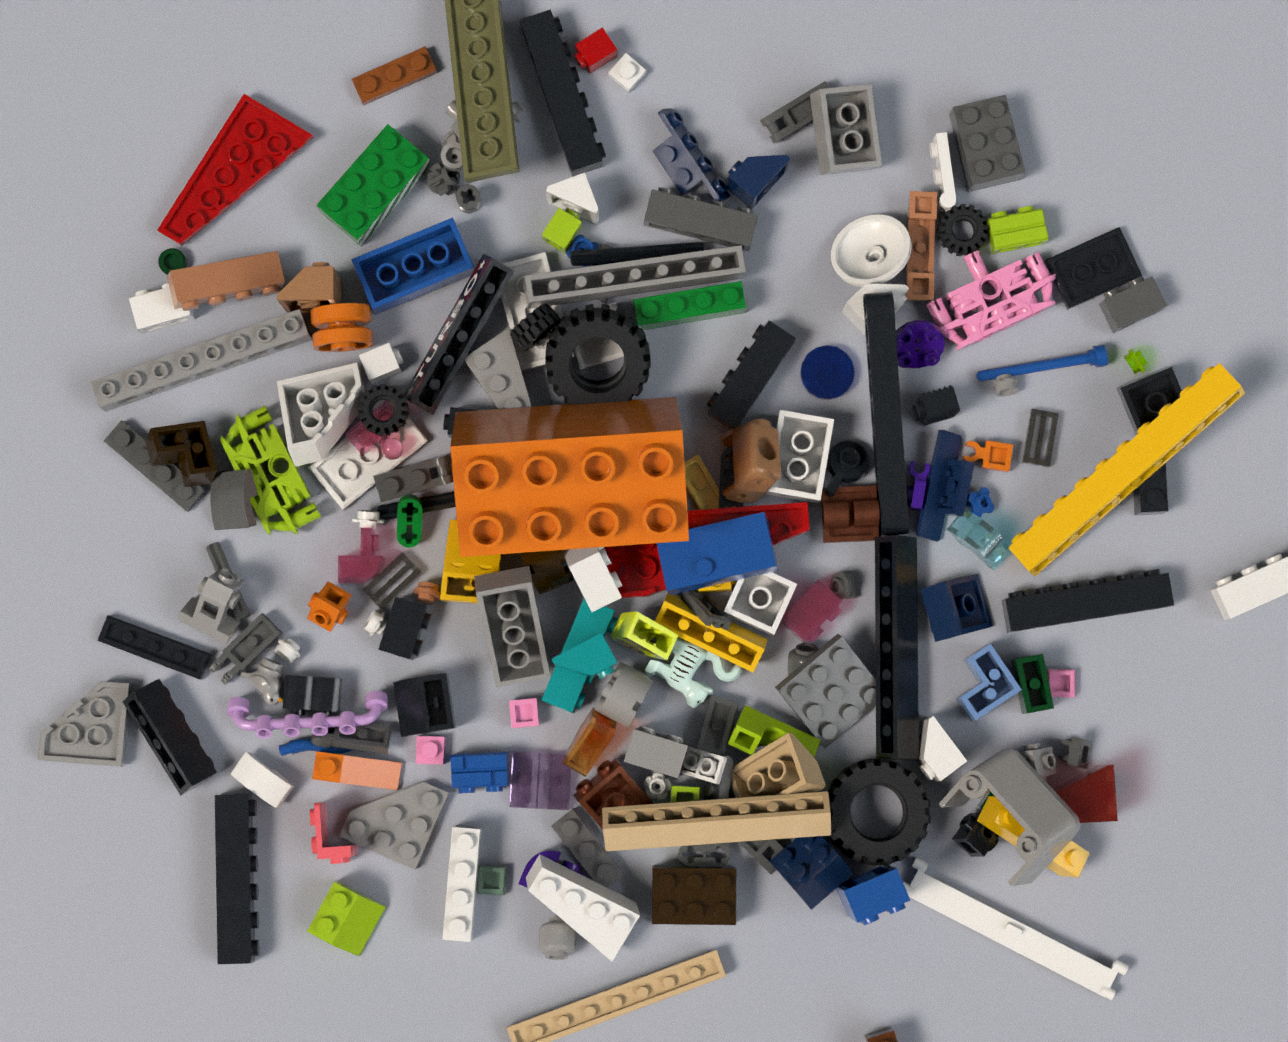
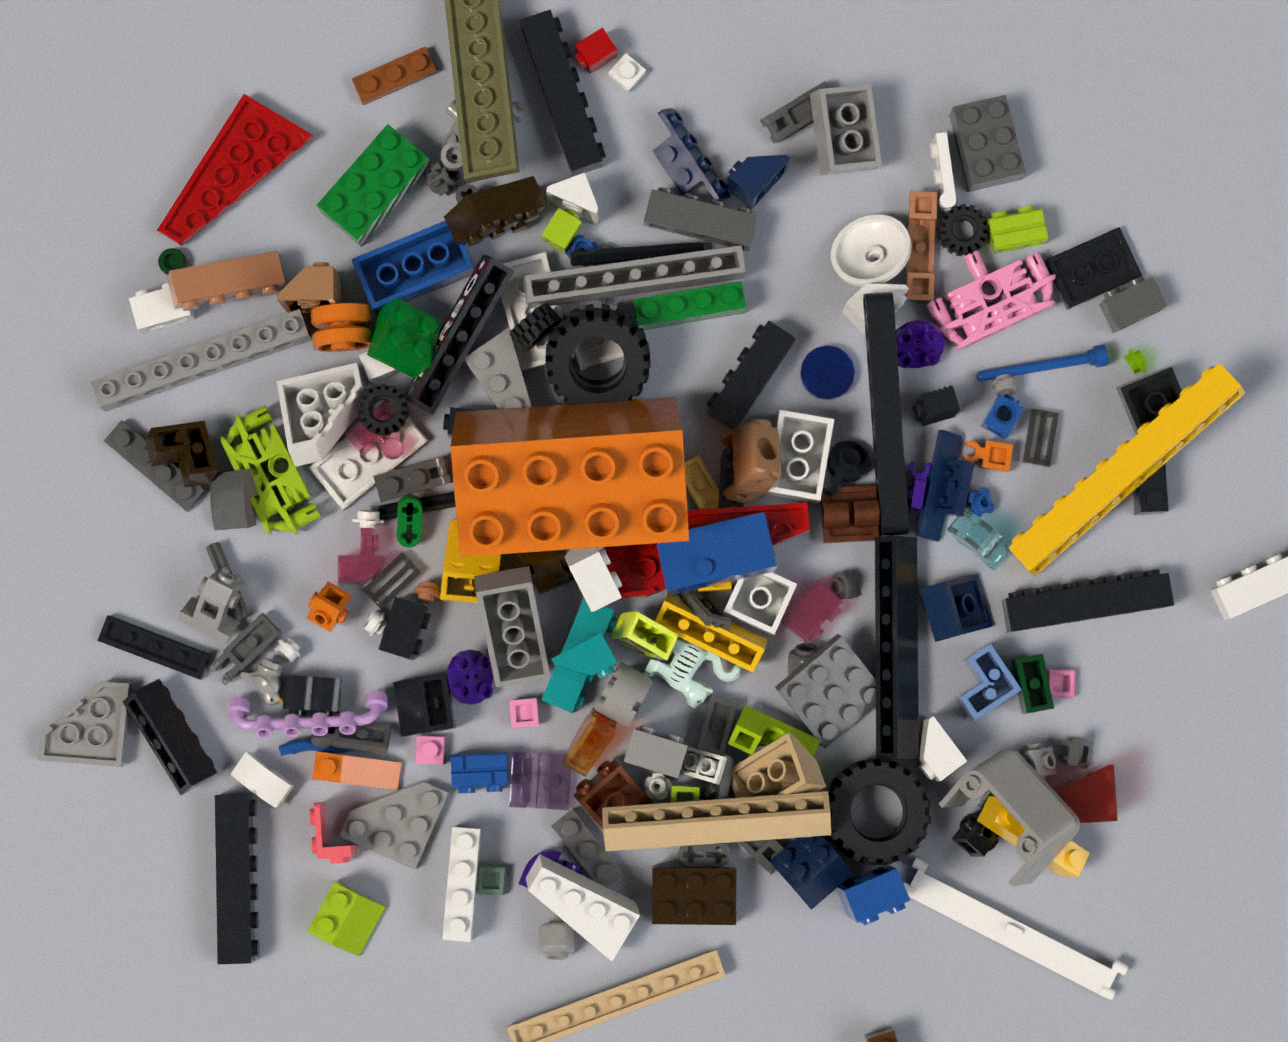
none -> green brick [367,297,442,378]
none -> dark brown brick [444,176,547,246]
none -> dark purple plate [447,649,493,705]
none -> blue brick [981,394,1024,439]

